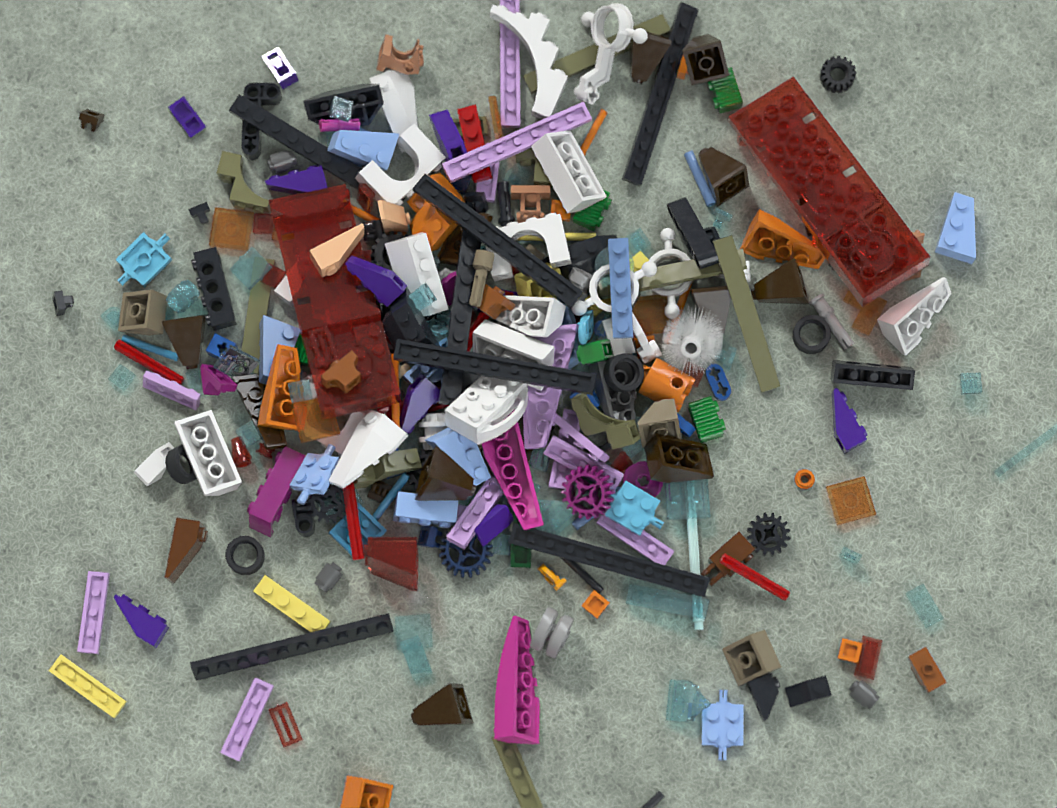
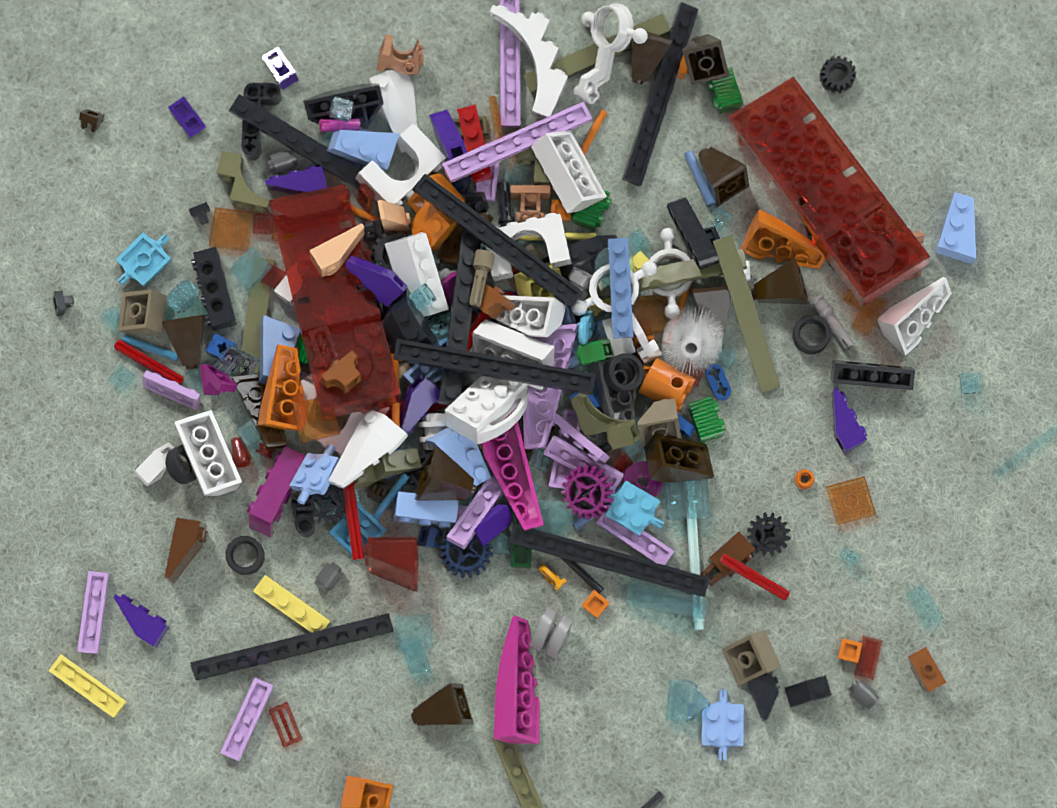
clear light blue tile [288,379,313,403] -> none

